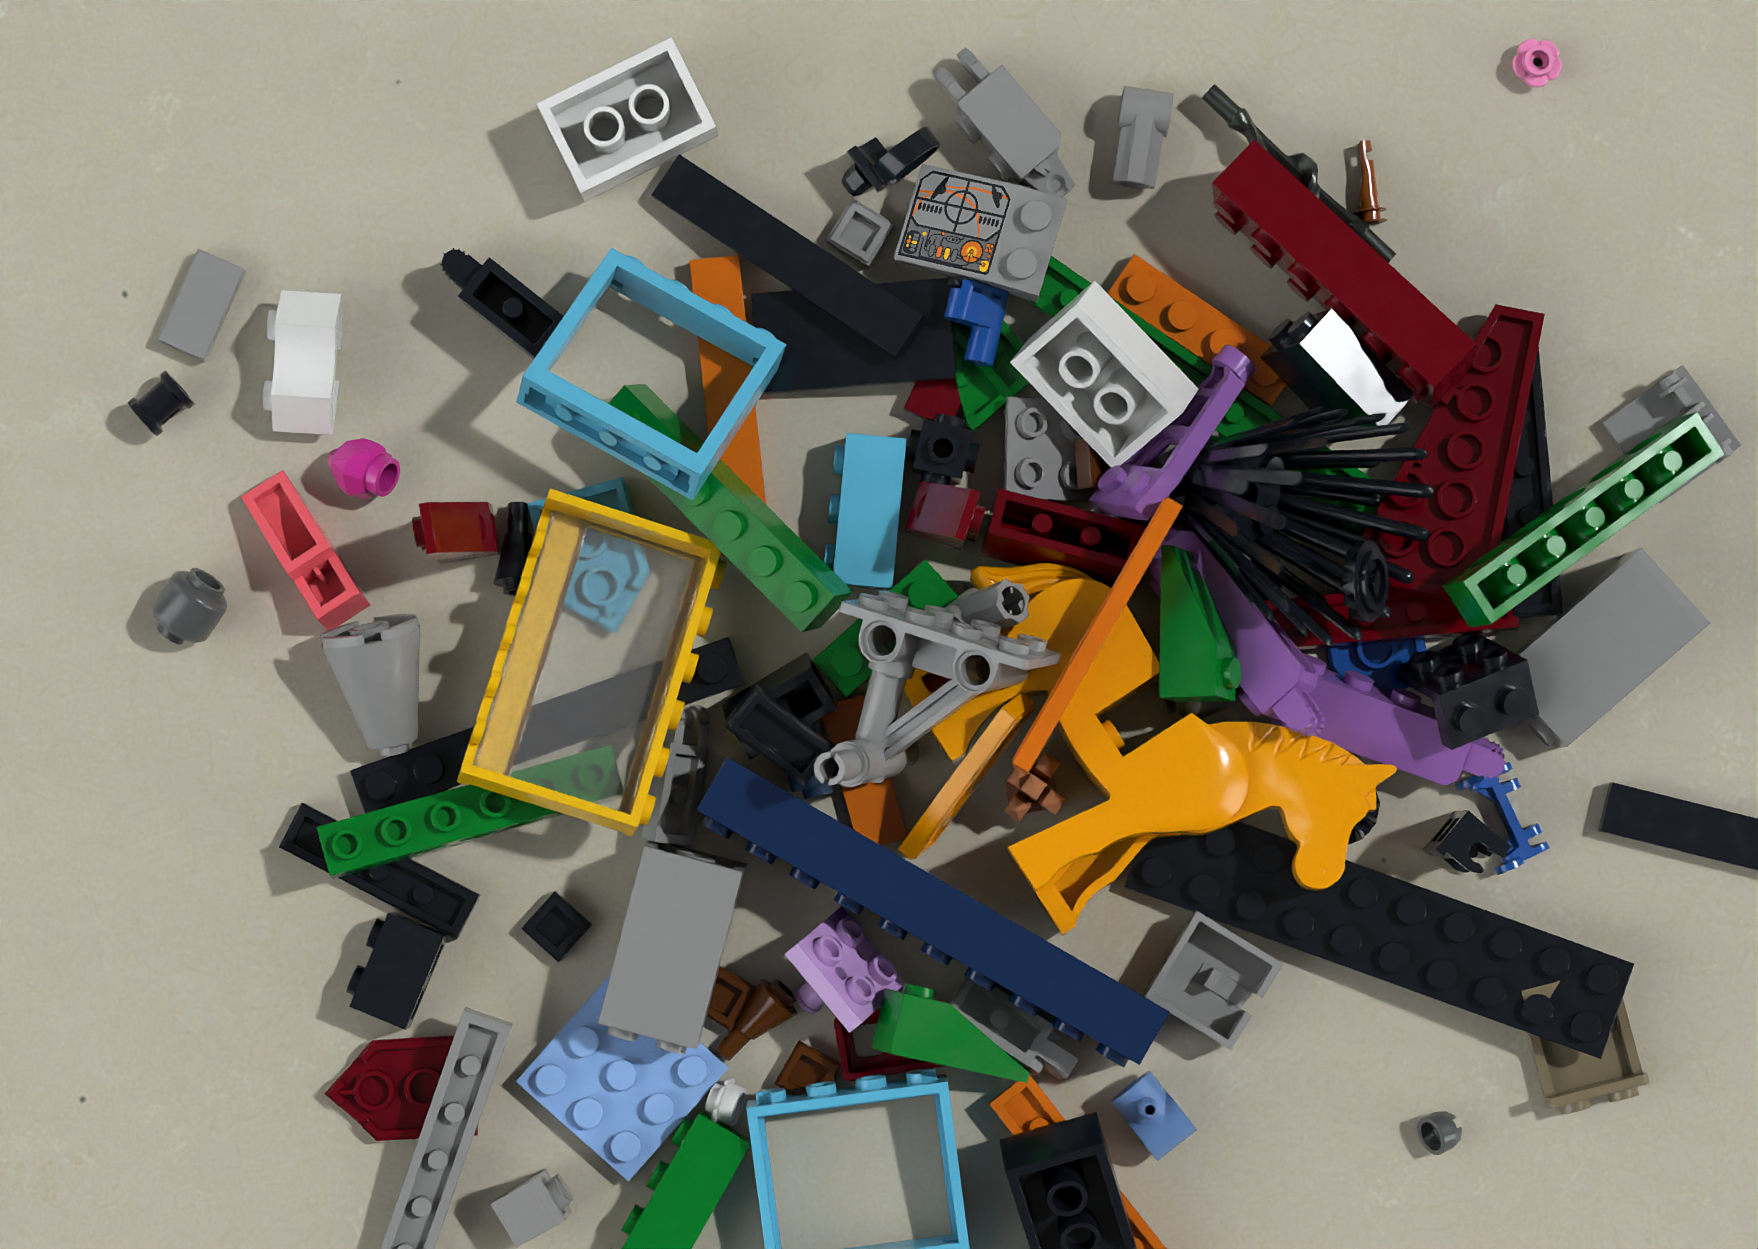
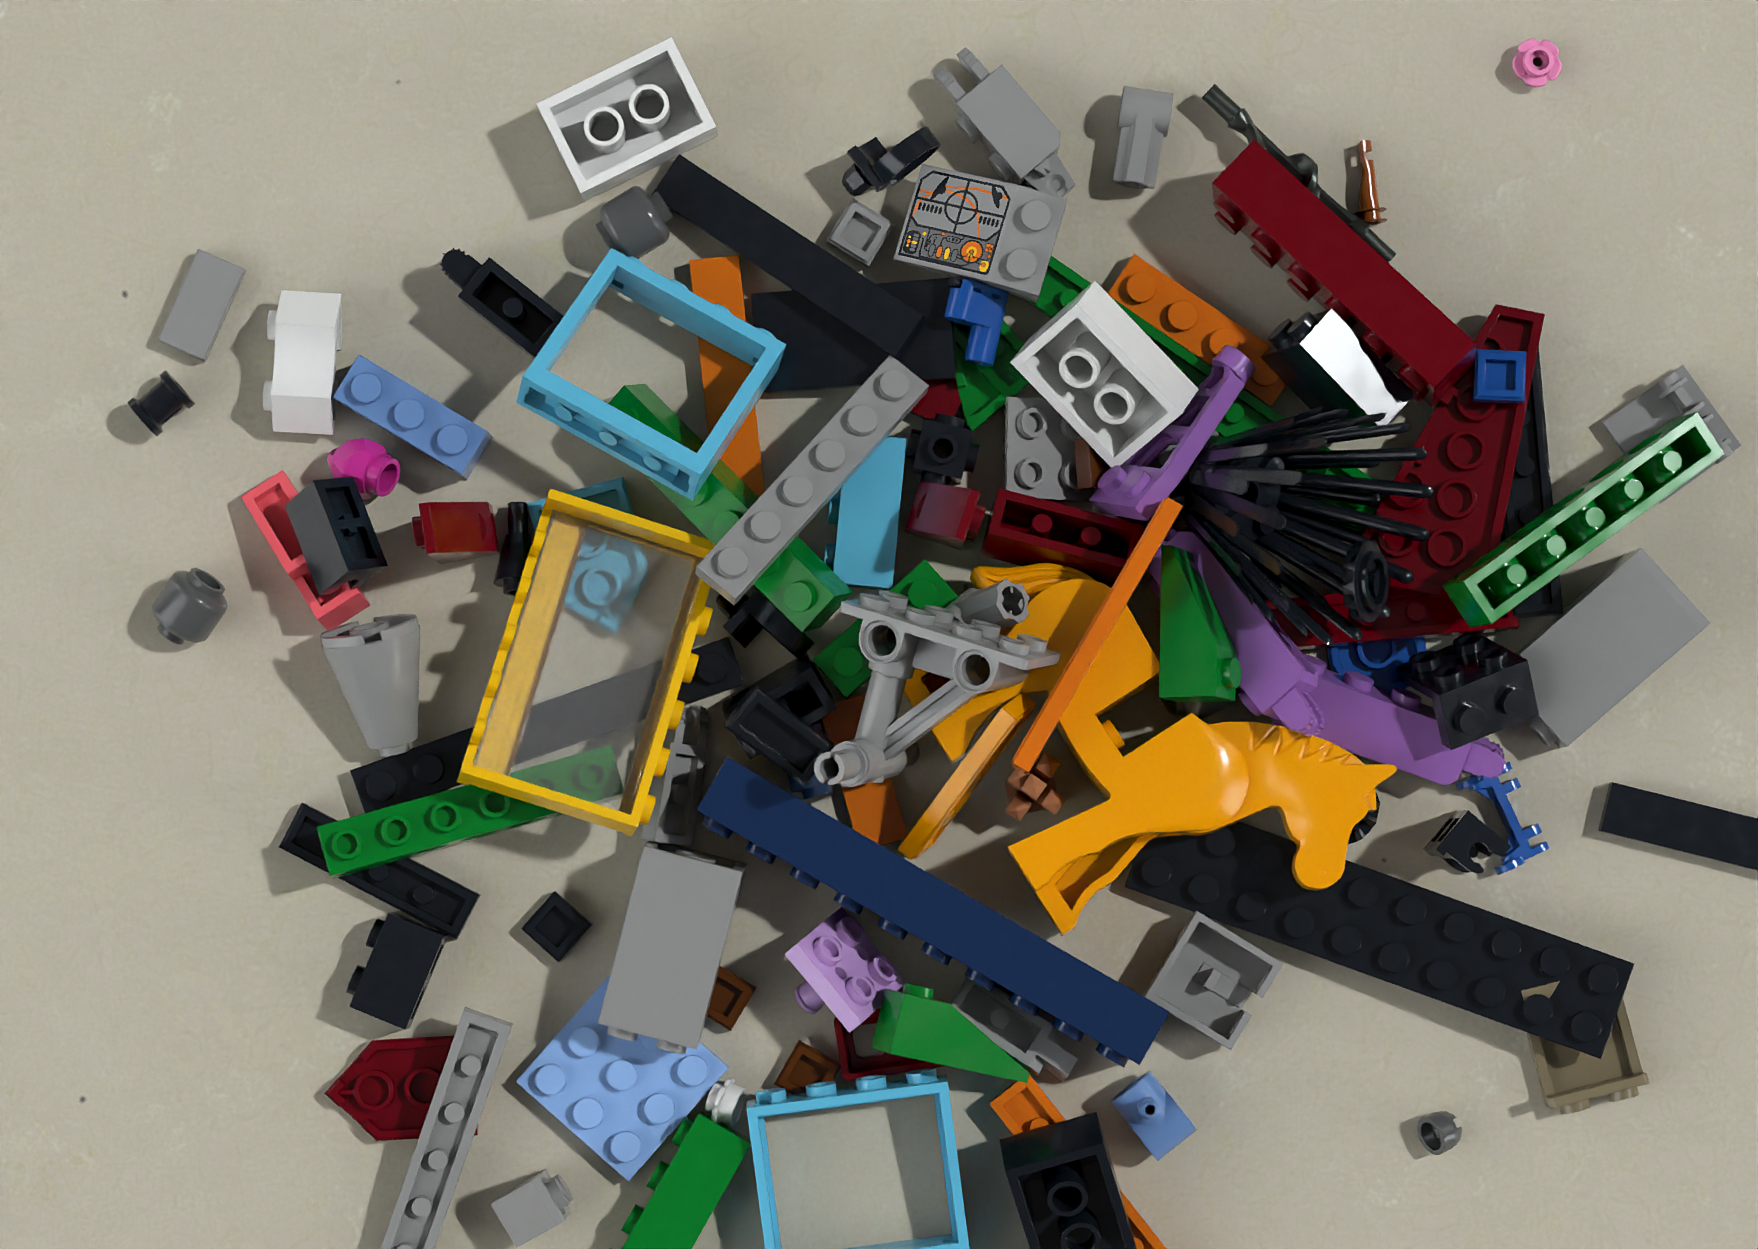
reddish brown cone [716,979,797,1061] -> none
none -> black hinge [285,476,388,596]
none -> medium blue brick [333,355,493,479]
none -> dark grey head [596,186,673,259]
none -> light grey plate [695,355,929,605]
none -> black piece [716,590,815,660]
none -> blue tile [1472,349,1526,404]

